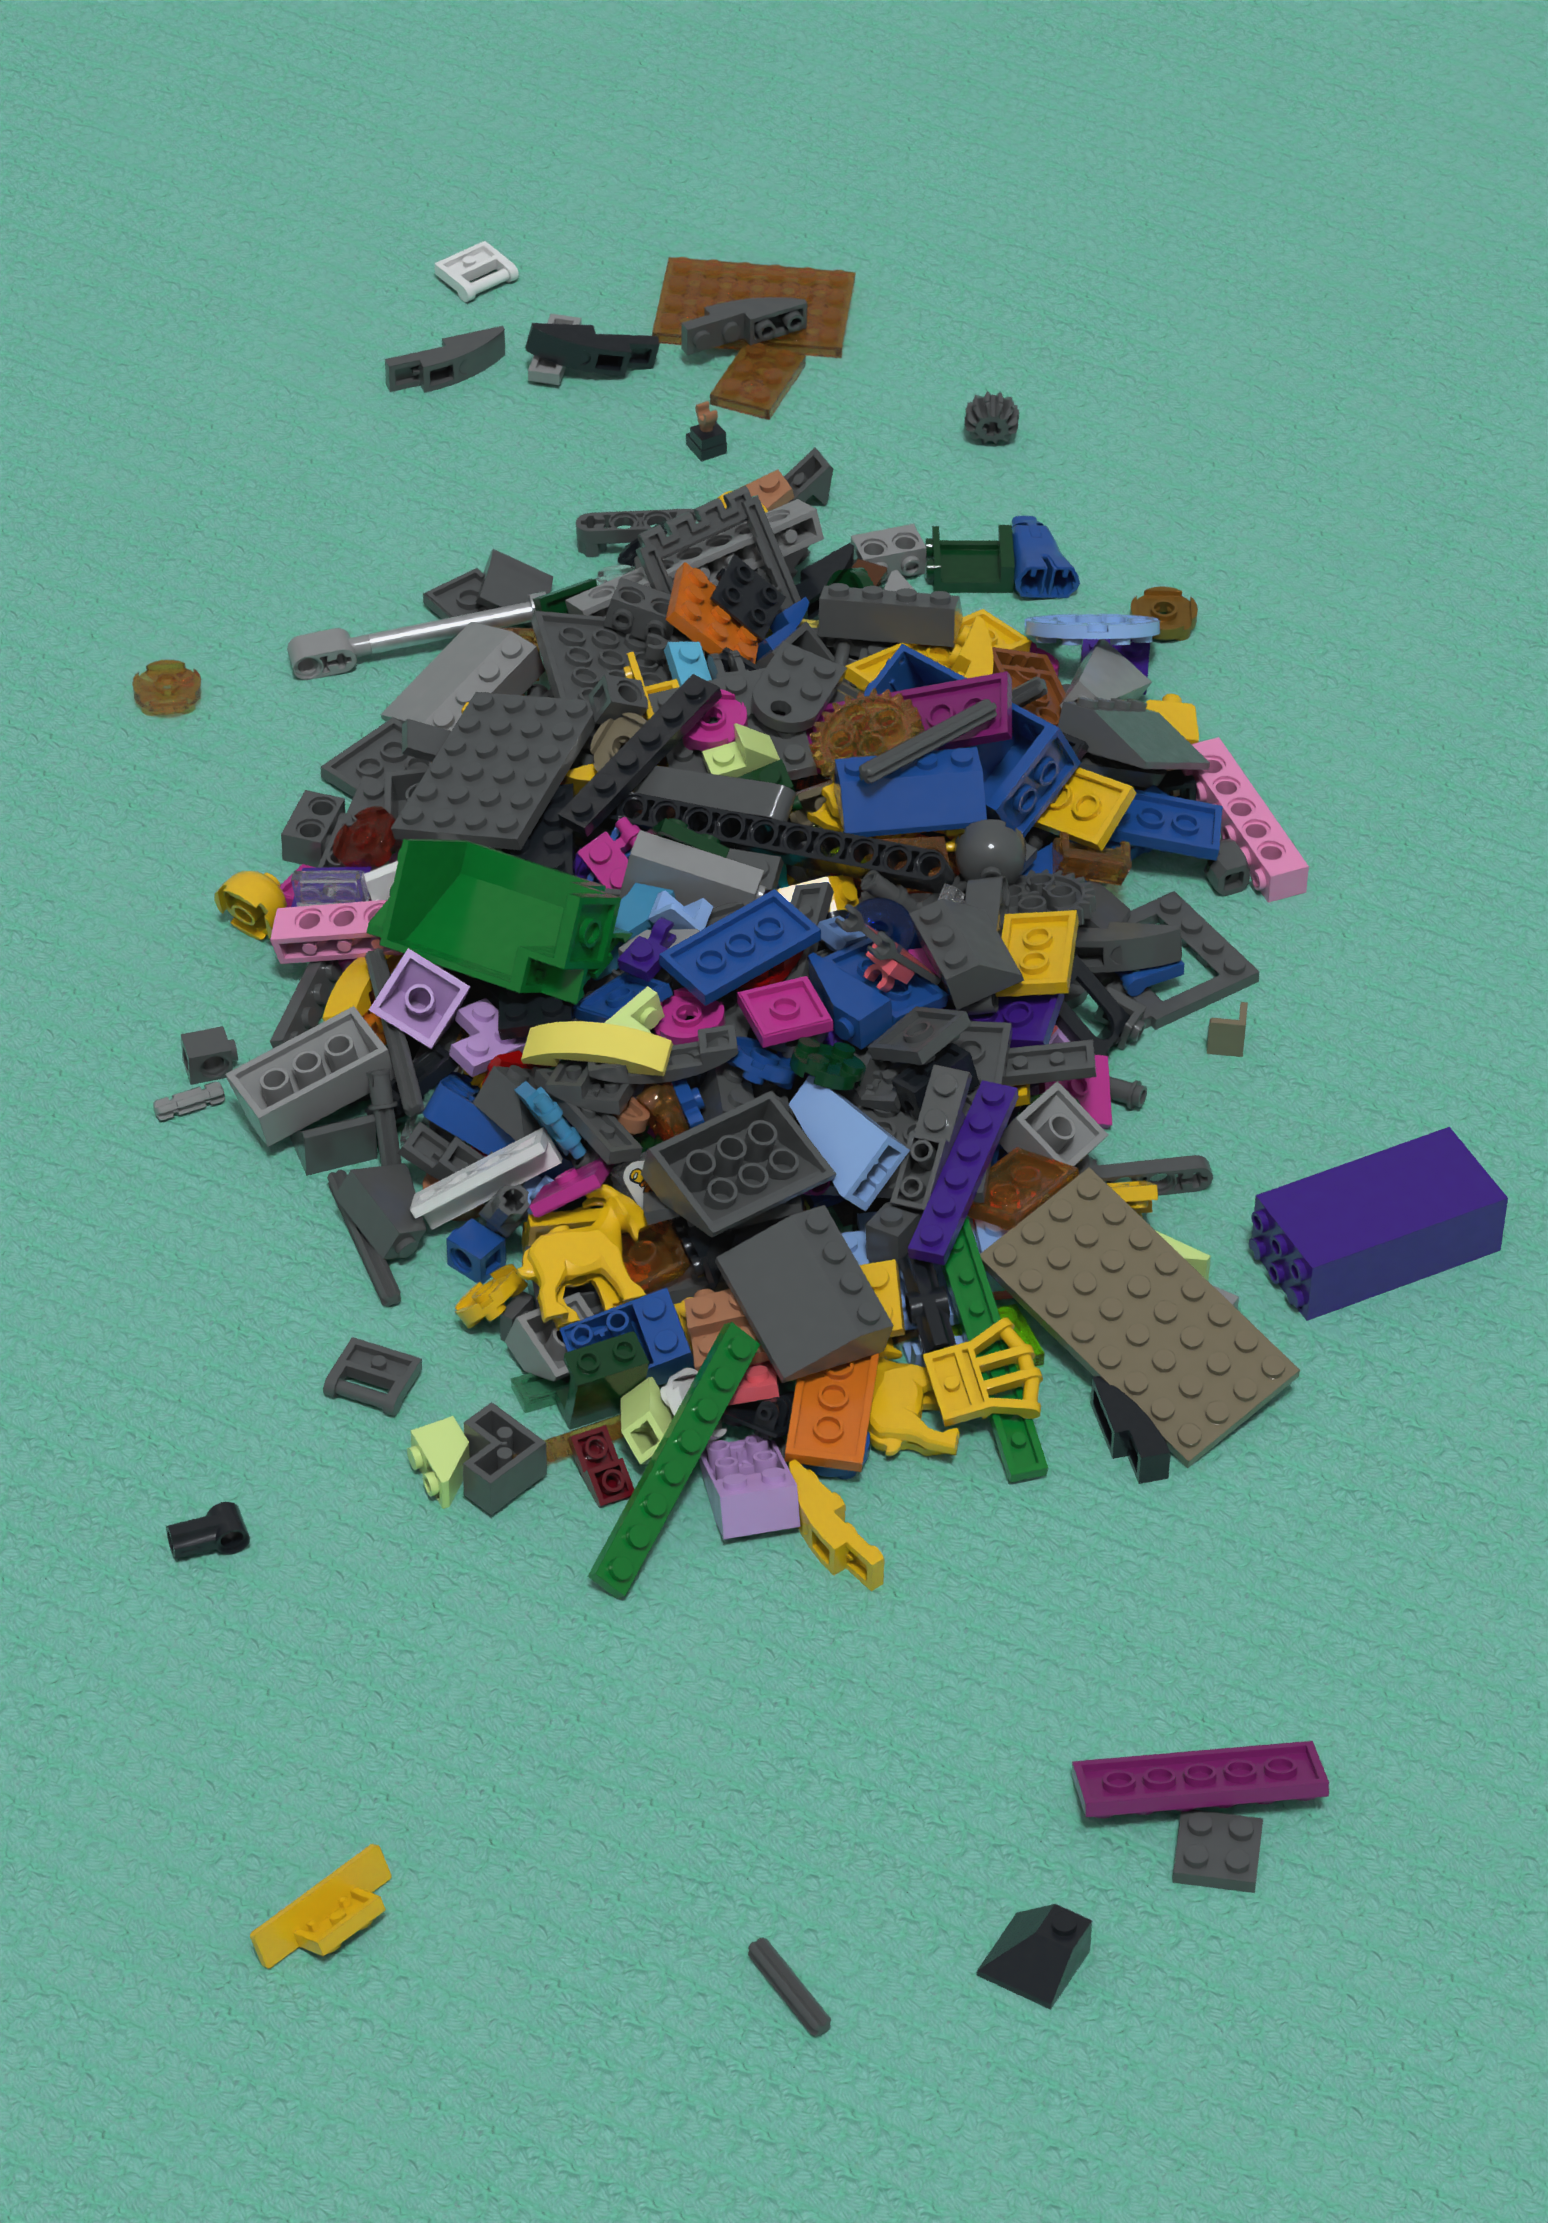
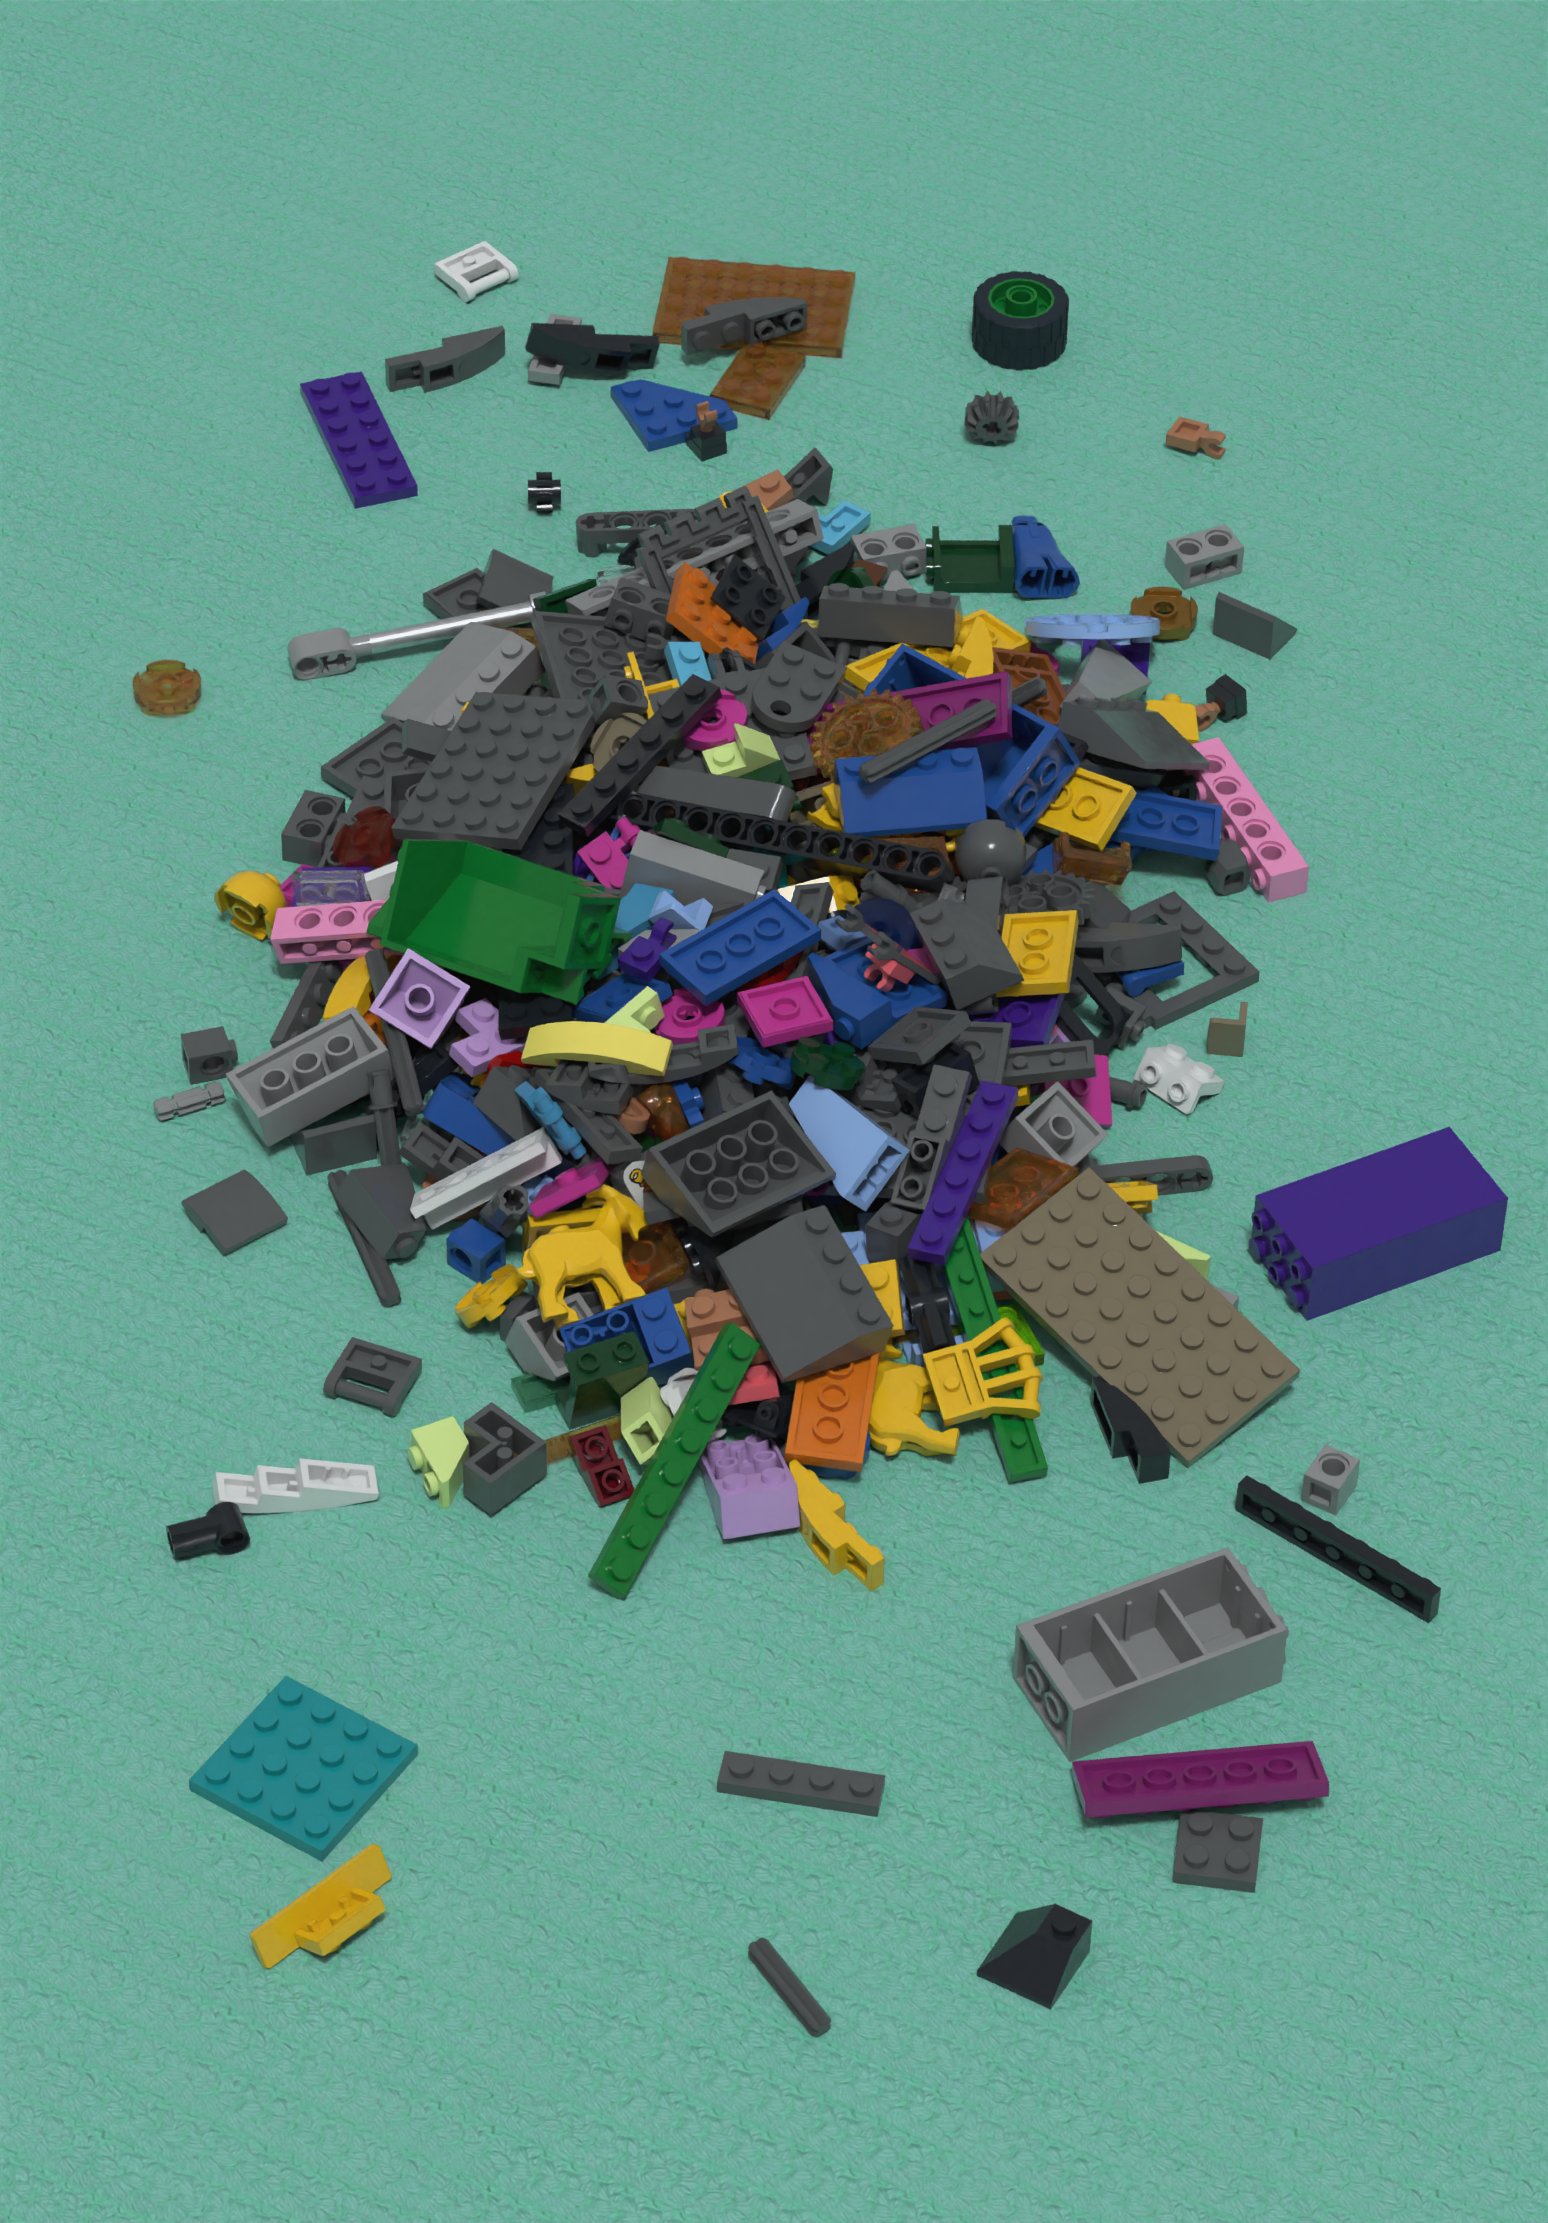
none -> dark grey slope [181,1169,288,1257]
none -> teal plate [189,1676,418,1862]
none -> white slope [212,1458,379,1513]
none -> dark purple plate [300,371,418,509]
none -> black gear [528,472,561,512]
none -> blue plate [611,379,738,452]
none -> dark grey plate [717,1751,885,1817]
none -> medium azure plate [810,500,871,555]
none -> black wheel [972,271,1069,370]
none -> light grey container [1013,1547,1289,1762]
none -> white bracket [1134,1044,1225,1114]
none -> light grey brick [1165,524,1244,590]
none -> nougat plate [1166,417,1226,459]
none -> black piece [1195,674,1247,731]
none -> dark grey slope [1213,592,1297,660]
none -> black plate [1235,1475,1441,1623]
none -> light grey brick [1301,1445,1360,1515]

